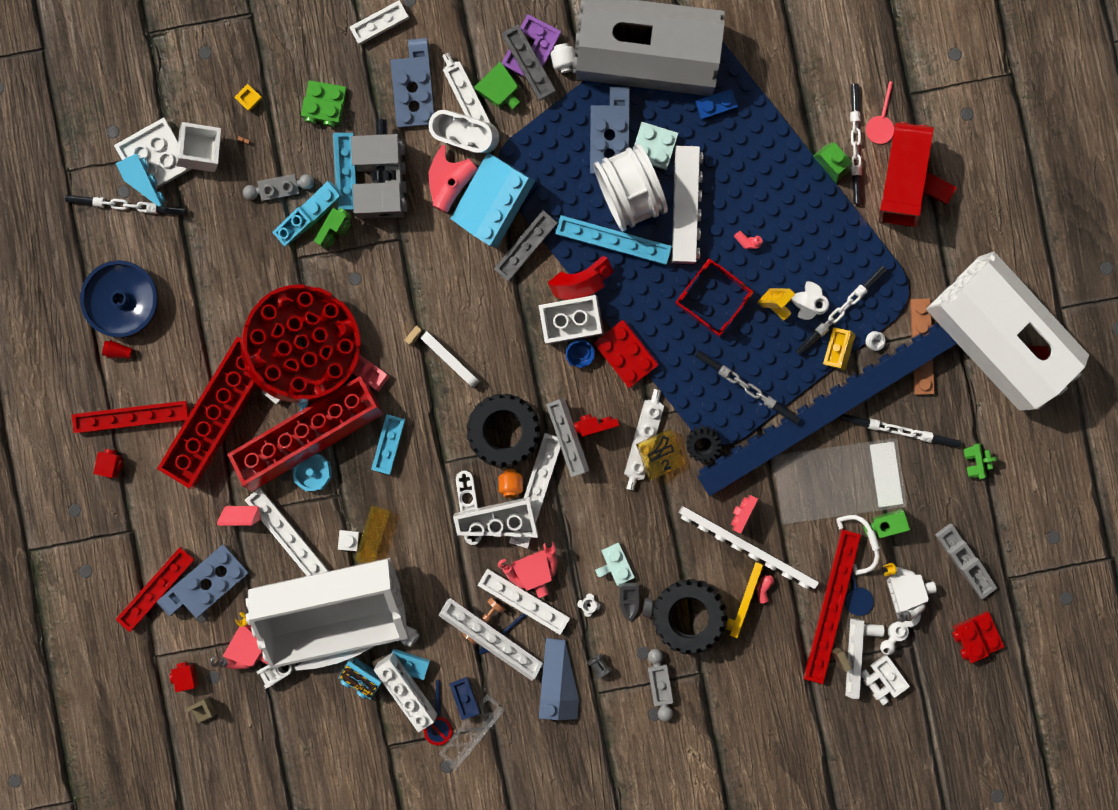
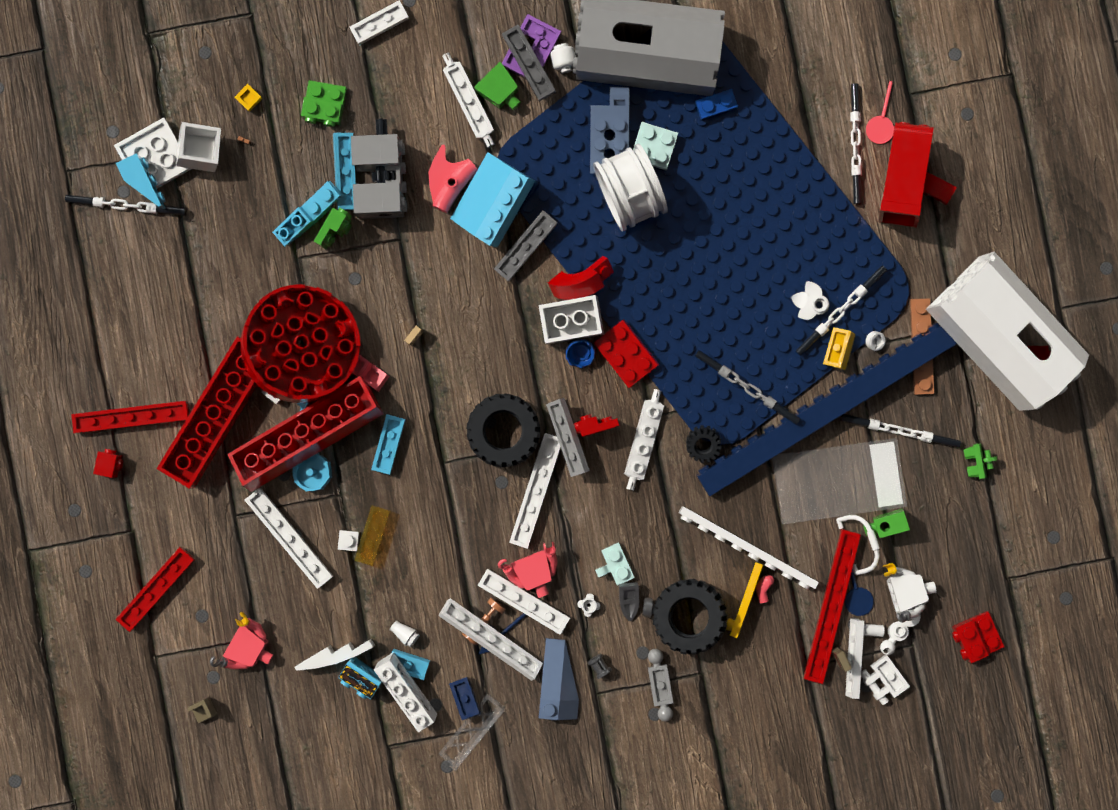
dark blue dish [80,260,159,338] -> none
red cone [102,340,132,359] -> none
sand blue hinge [157,544,249,618] -> none
red brick [170,661,199,693] -> none
coral slope [217,506,261,526] -> none
light grey plate [243,174,314,201] -> none
white panel [246,558,408,669] -> none
white piece [256,663,296,689] -> none
sand blue hinge [390,38,434,128] -> none
white beam [420,331,480,388] -> none
piece [423,680,452,746] -> none
white plant [429,110,499,153] -> none
white wedge [453,497,538,538] -> none
white beam [456,471,482,545] -> none
orange head [498,469,523,498] -> none
medium azure plate [555,215,672,265] -> none
clear yellow tile [636,429,685,480] -> none
white brick [672,146,703,264] -> none
red piece [674,258,753,337] -> none
coral plate [731,495,758,534] -> none
coral arm [733,230,763,249] -> none
yellow piece [757,288,795,321] -> none
bright green torso [813,142,852,183] -> none
light grey slope [935,523,997,599] -> none

